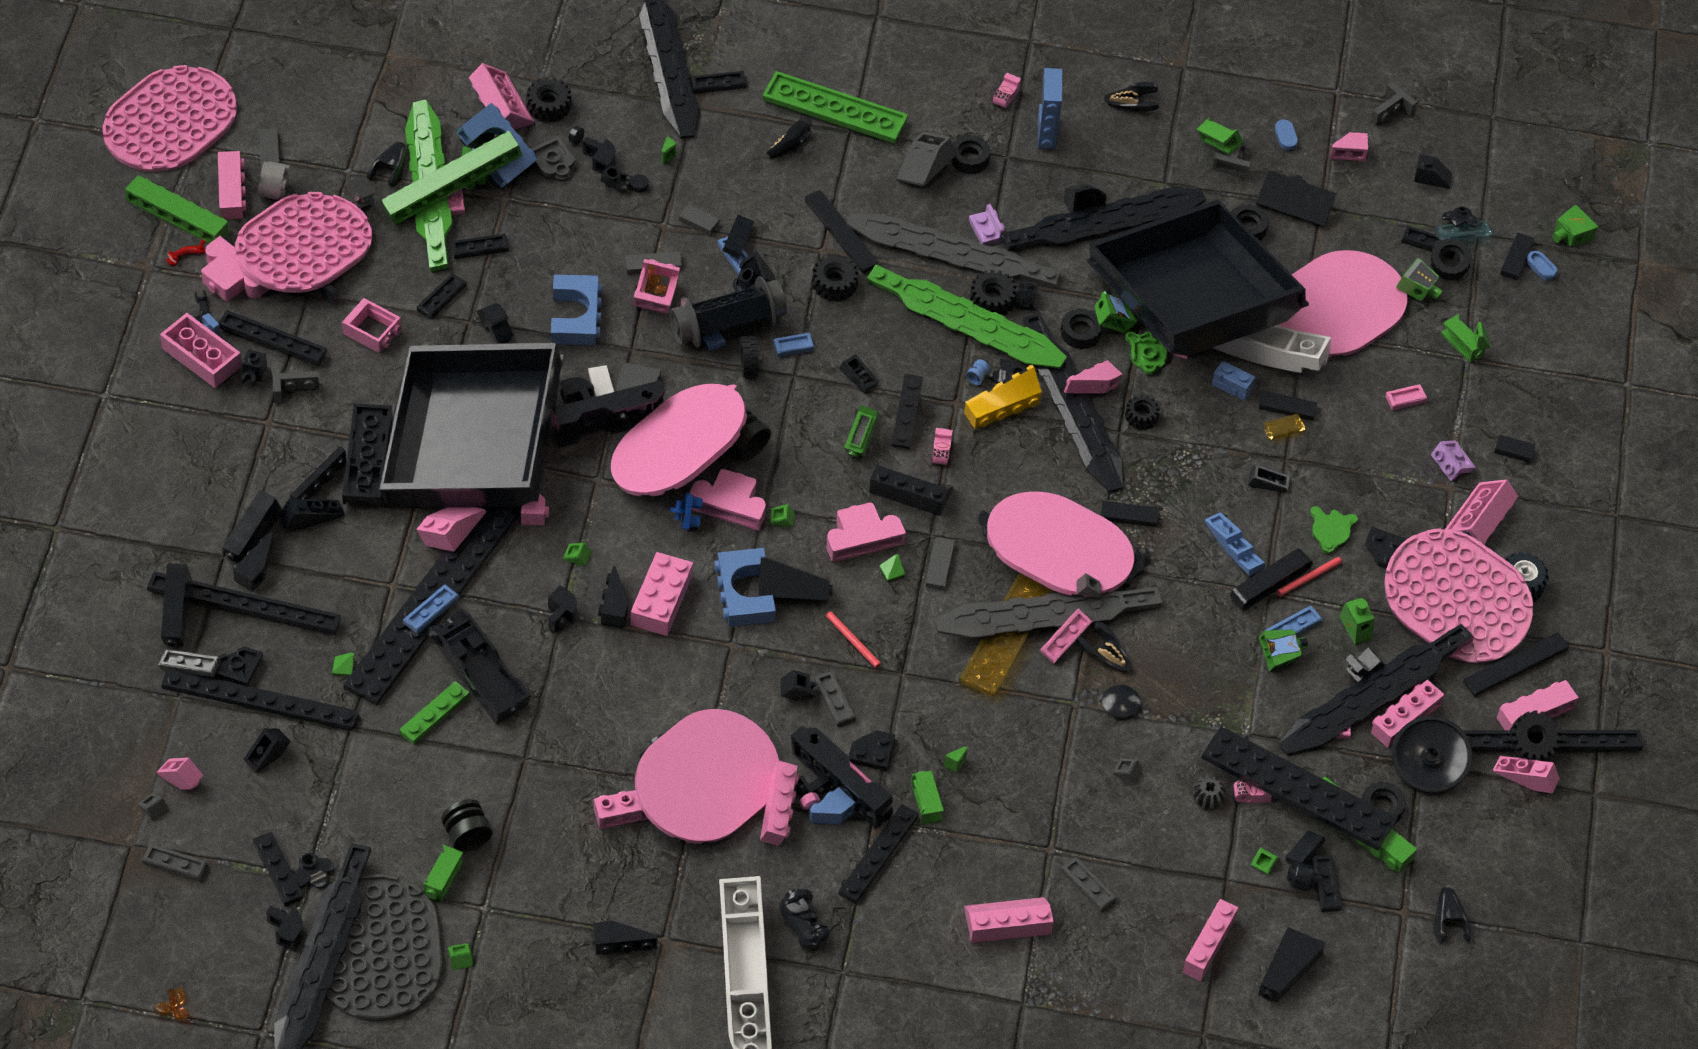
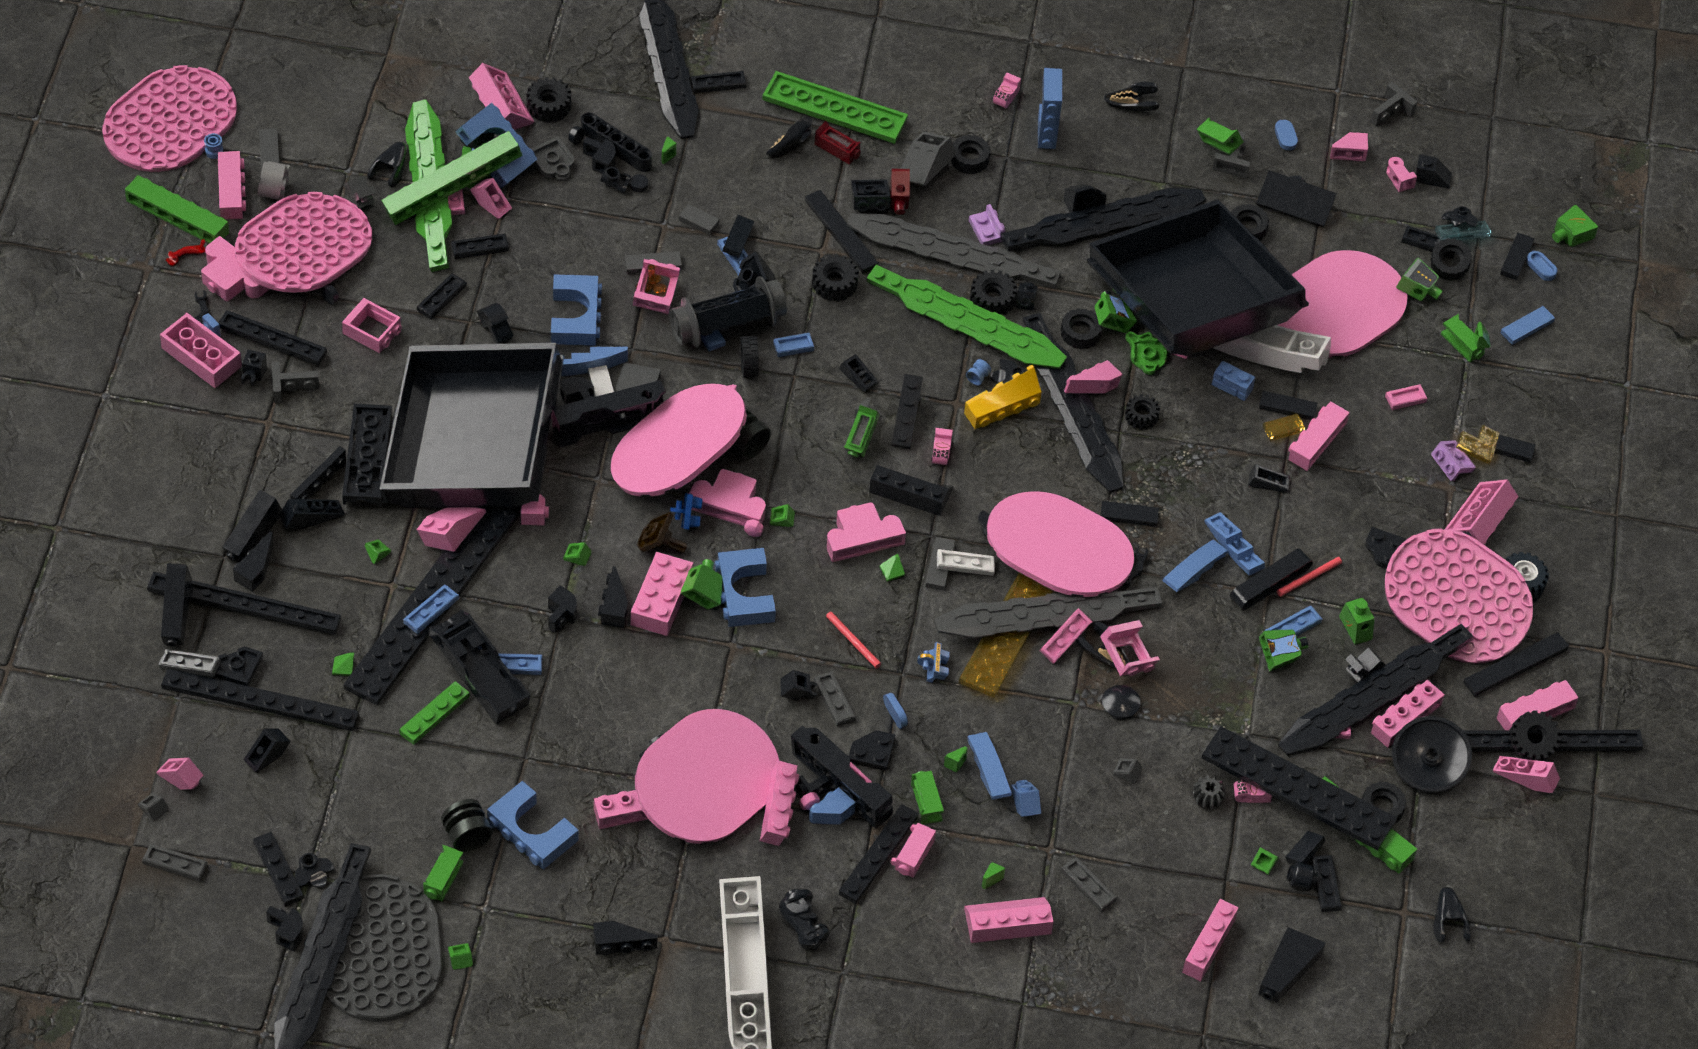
clear orange plant [153,986,189,1020] -> none
black slope [759,556,833,600] -> none
dark grey slope [1076,573,1101,597] -> none
bright green tile [1310,506,1358,554] -> none
none -> medium blue wheel [204,133,223,159]
none -> bright green slope [365,539,391,564]
none -> bright pink slope [470,178,512,218]
none -> medium blue arch [487,781,579,870]
none -> medium blue tile [499,654,542,675]
none -> medium blue slope [561,347,628,376]
none -> black beam [581,112,652,172]
none -> dark brown piece [636,512,687,554]
none -> bright green torso [680,559,722,610]
none -> bright pink tile [744,519,764,537]
none -> dark red window [815,121,861,164]
none -> black plate [851,179,890,211]
none -> medium blue tile [883,693,908,728]
none -> dark red torso [890,169,910,215]
none -> bright pink brick [890,823,936,877]
none -> medium blue hips [917,642,950,682]
none -> white tile [937,549,995,576]
none -> medium blue slope [968,732,1012,800]
none -> bright green slope [982,862,1005,889]
none -> medium blue slope [1010,780,1041,817]
none -> bright pink window [1100,620,1160,676]
none -> medium blue slope [1162,539,1228,592]
none -> bright pink brick [1288,401,1350,471]
none -> bright pink leg [1386,157,1417,192]
none -> clear yellow tile [1456,425,1499,464]
none -> medium blue tile [1500,306,1555,345]

